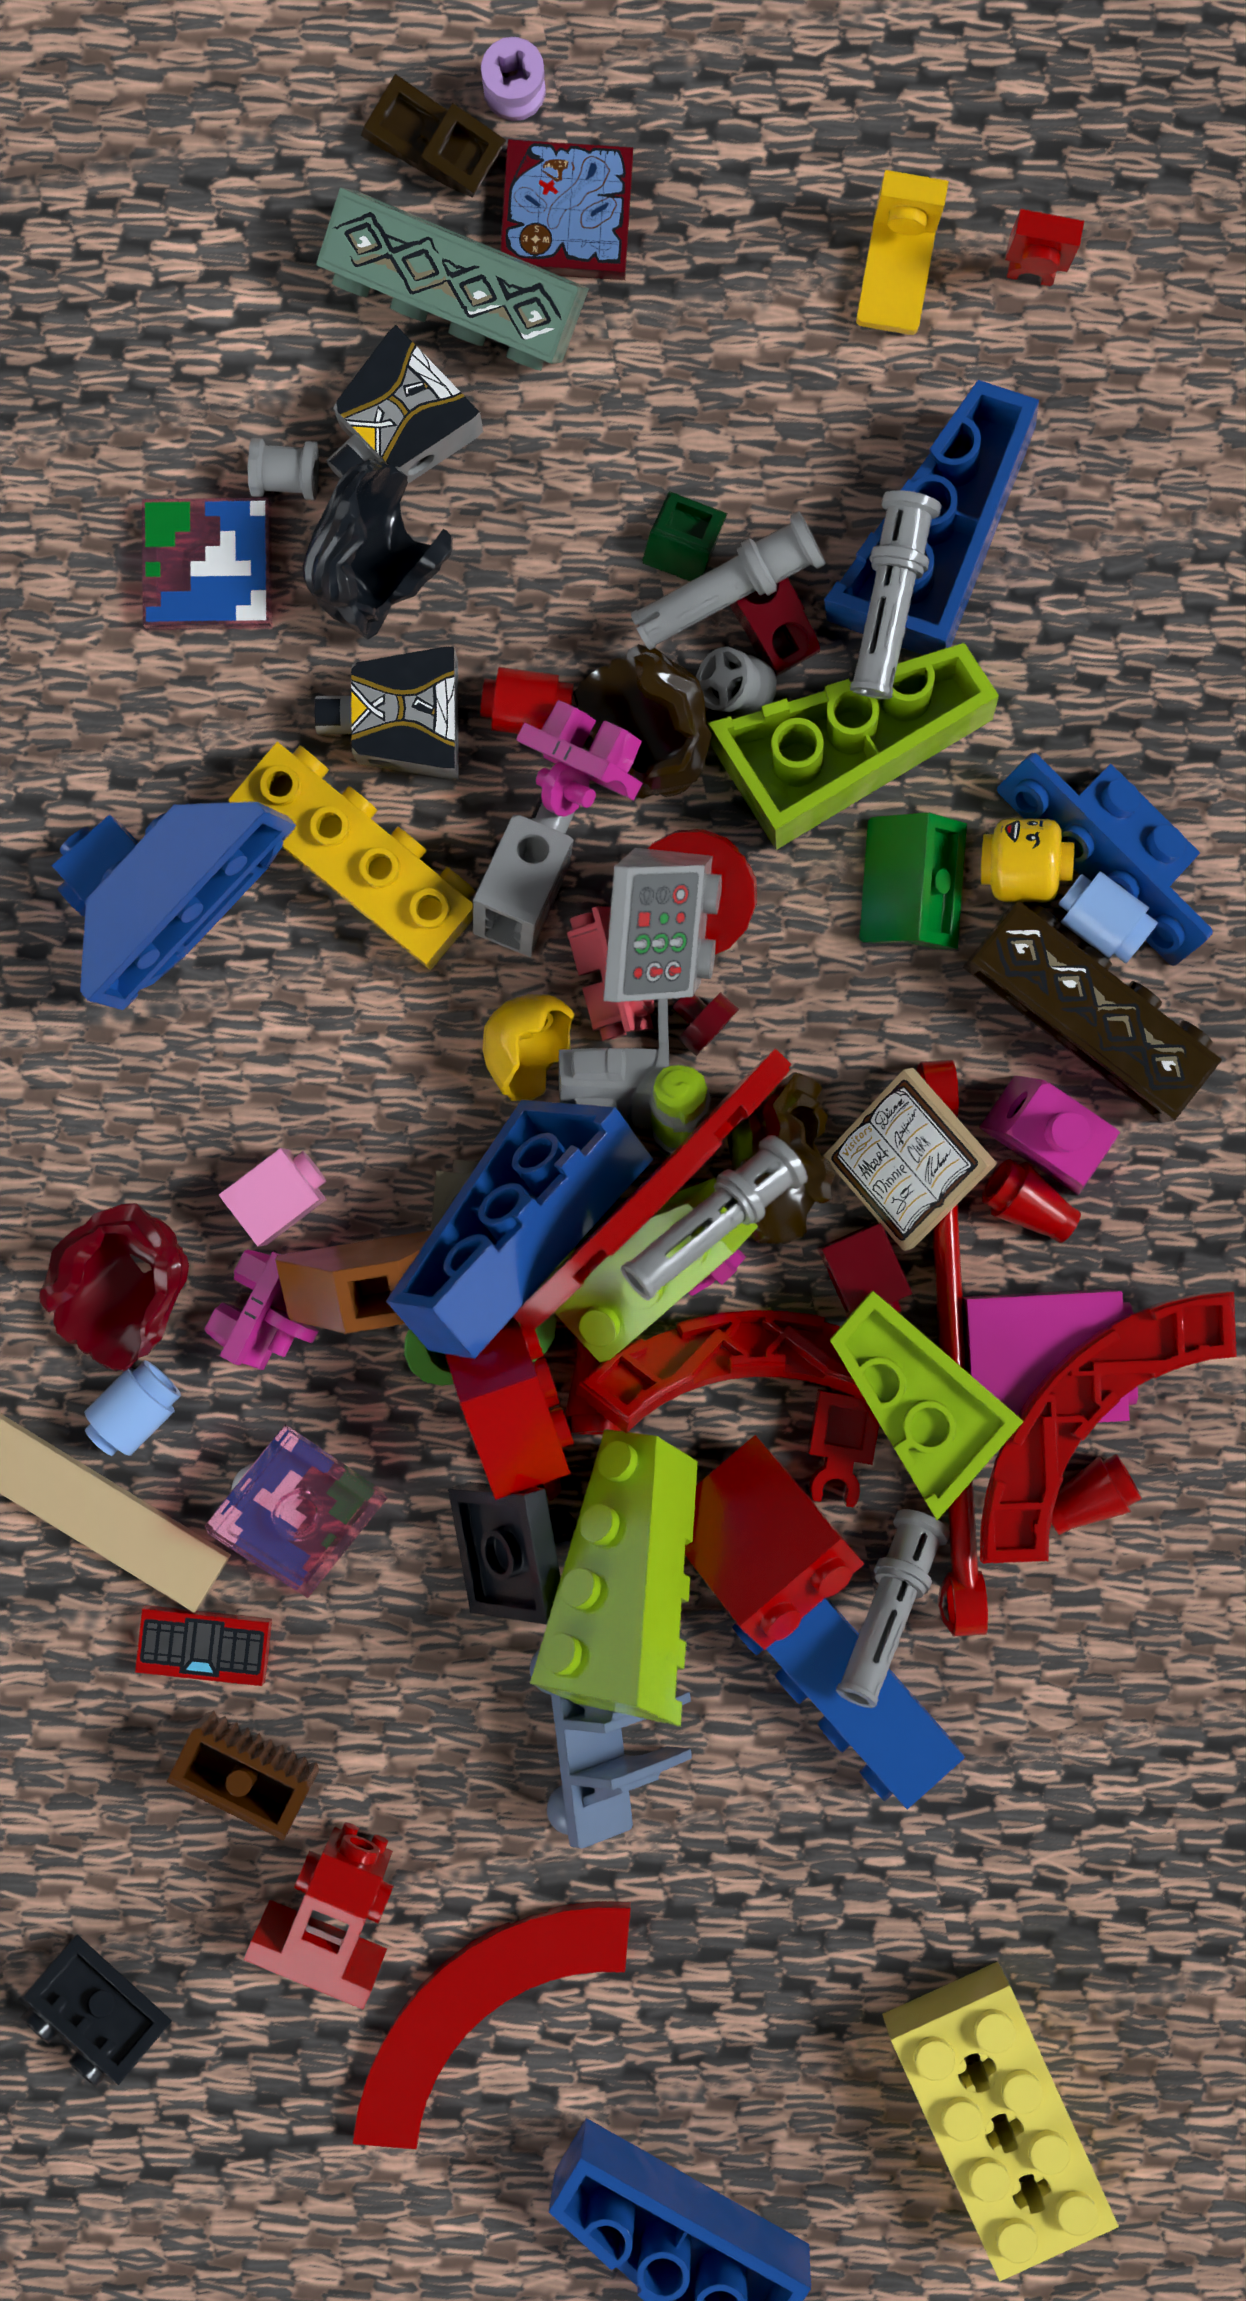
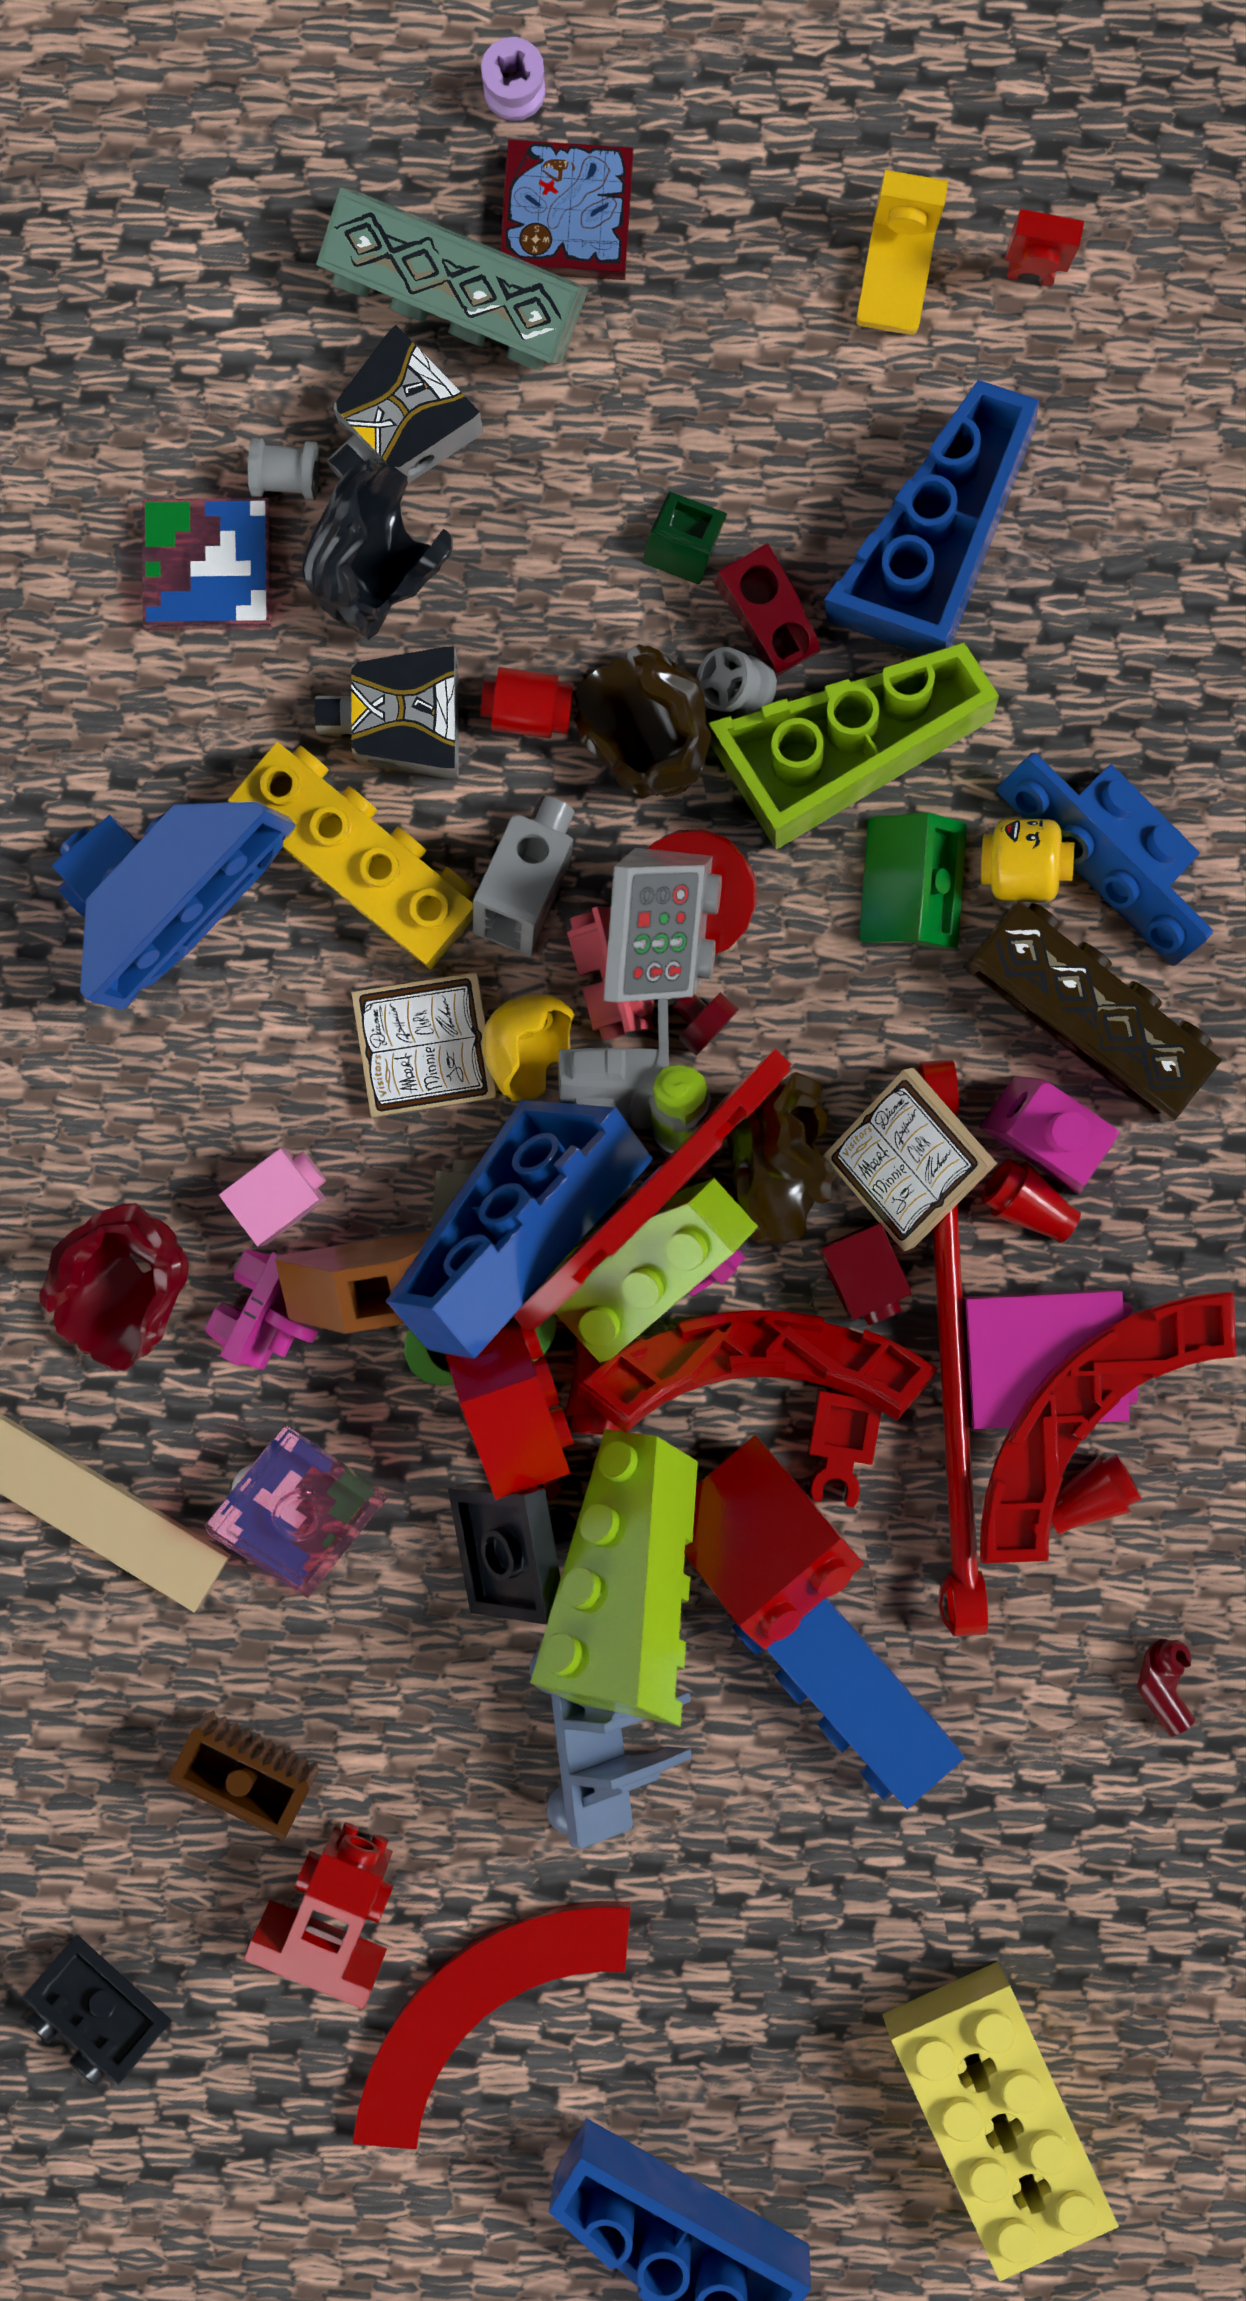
light blue brick [84,1360,181,1456] -> none
tile [135,1605,272,1686] -> none
dark brown slope [361,74,506,198] -> none
dark pink hips [516,700,643,817] -> none
light grey pin [621,1135,807,1300] -> none
light grey pin [631,511,826,650] -> none
lime wing [829,1291,1024,1520] -> none
light grey pin [836,1509,950,1708] -> none
light grey pin [850,490,941,699] -> none
light blue brick [1058,871,1158,964] -> none
none -> tile [351,972,498,1118]
none -> dark red arm [1137,1639,1195,1737]

